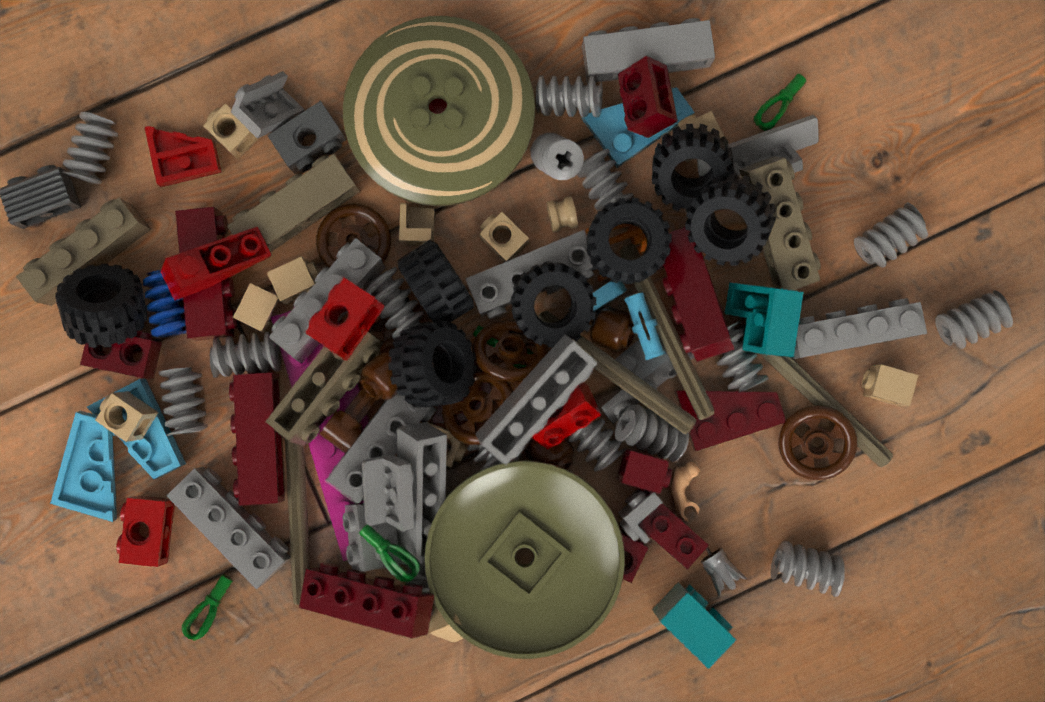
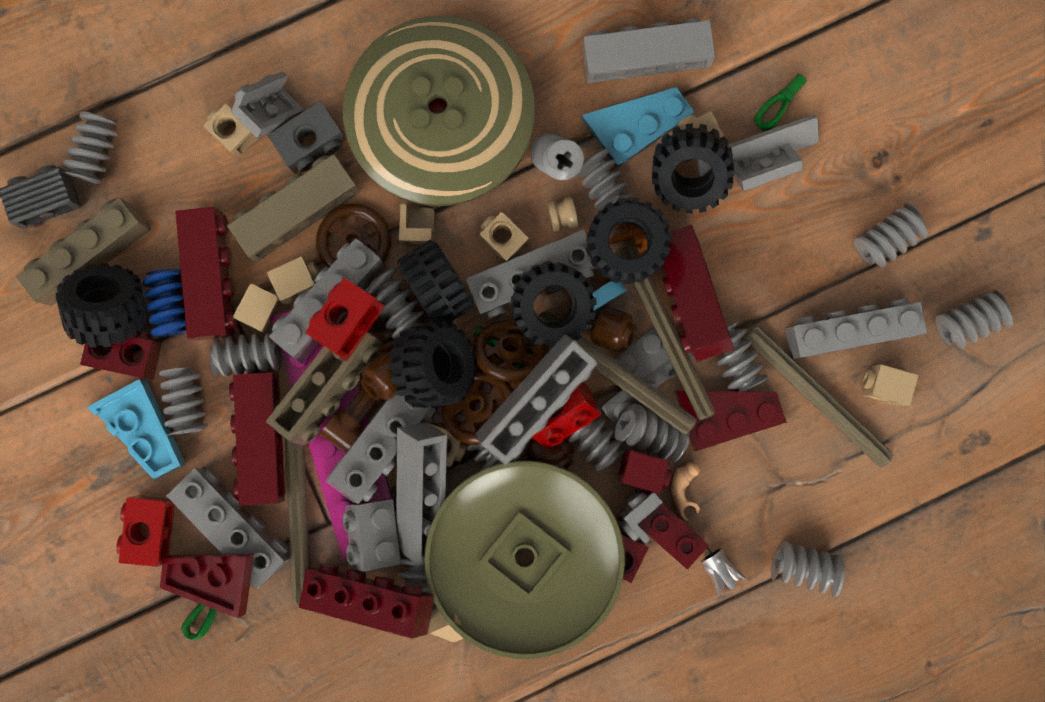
medium azure wing [50,410,117,522] -> none
tan brick [95,391,158,442] -> none
red wing [144,126,222,187] -> none
red slope [160,226,272,301] -> none
green piece [359,524,420,582] -> none
light grey bracket [362,454,416,531] -> none
light grey piece [535,75,603,117] -> none
dark red brick [618,55,678,138] -> none
medium azure pin [624,292,665,360] -> none
teal brick [652,582,736,669] -> none
black tyre [685,174,776,266] -> none
teal brick [725,282,804,357] -> none
dark tan brick [739,156,821,291] -> none
reddish brown plate [778,405,857,480] -> none
none -> dark red wing [160,553,254,619]

